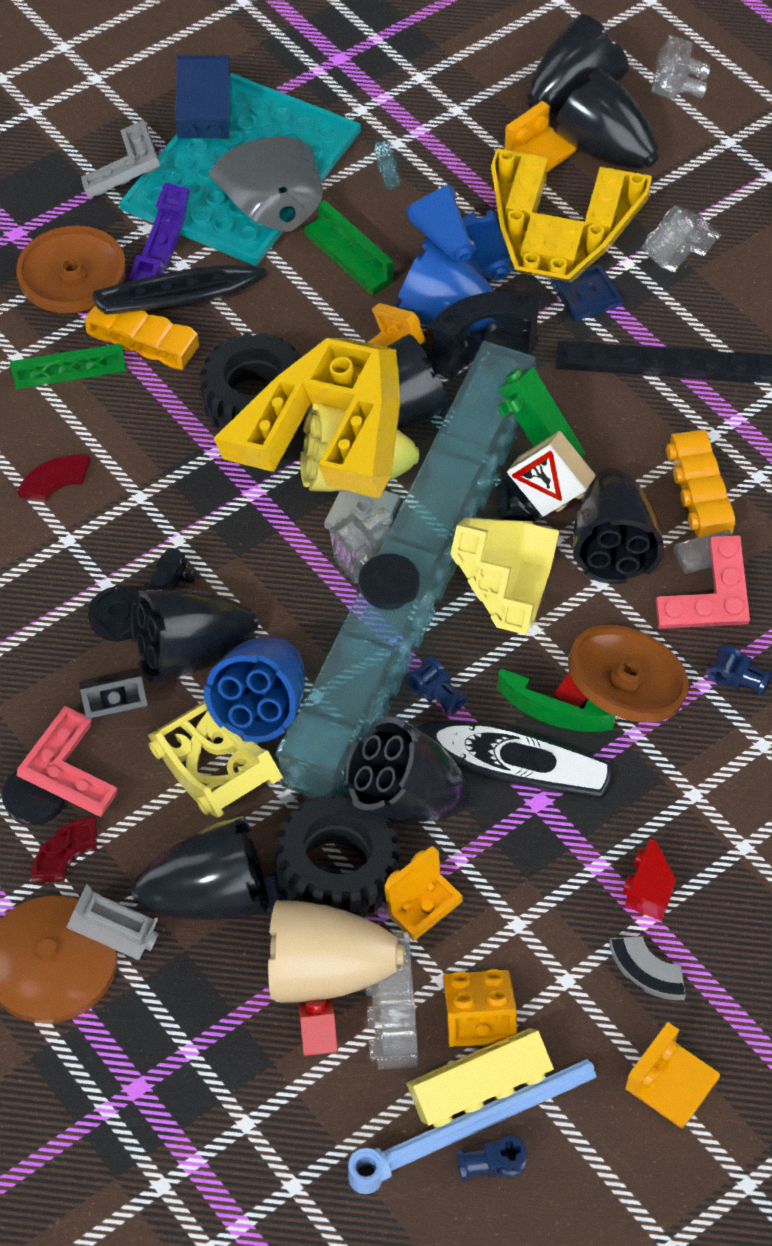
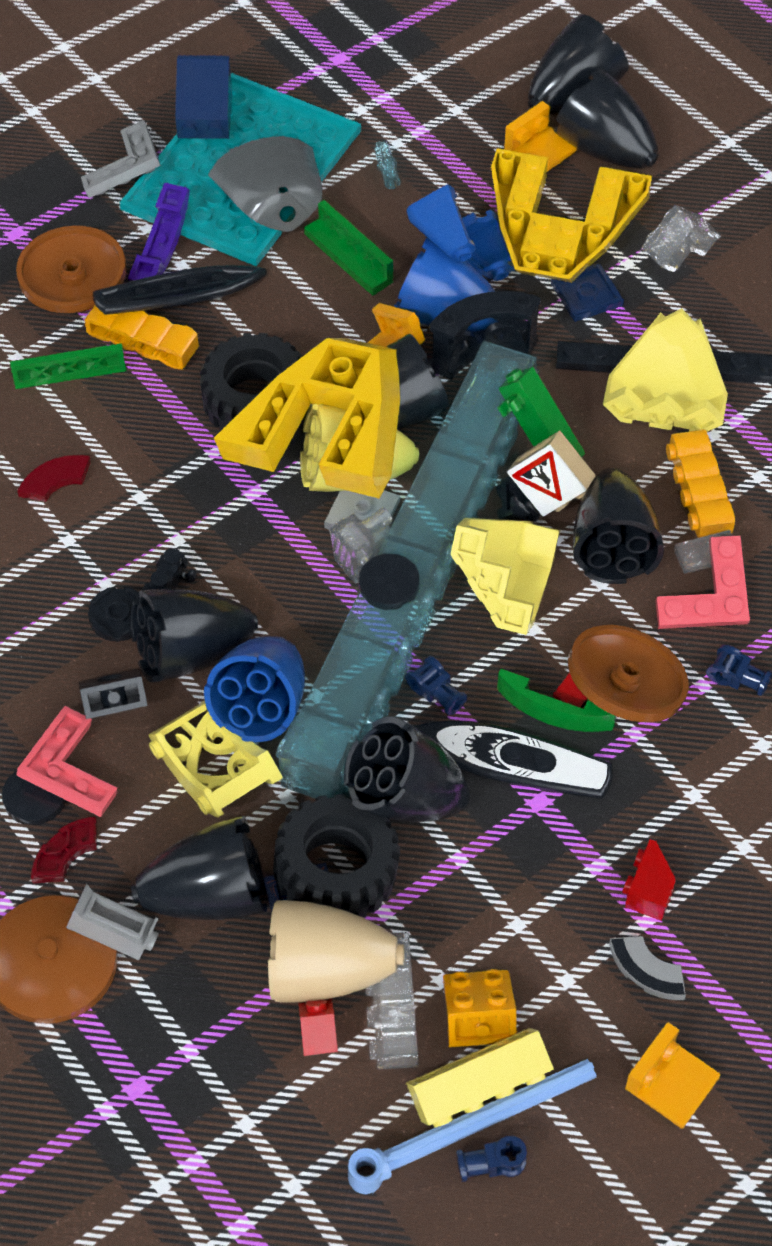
light orange bracket [385,846,463,941] -> none
clear brick [651,35,711,100] -> none
none -> light yellow panel [603,308,728,432]

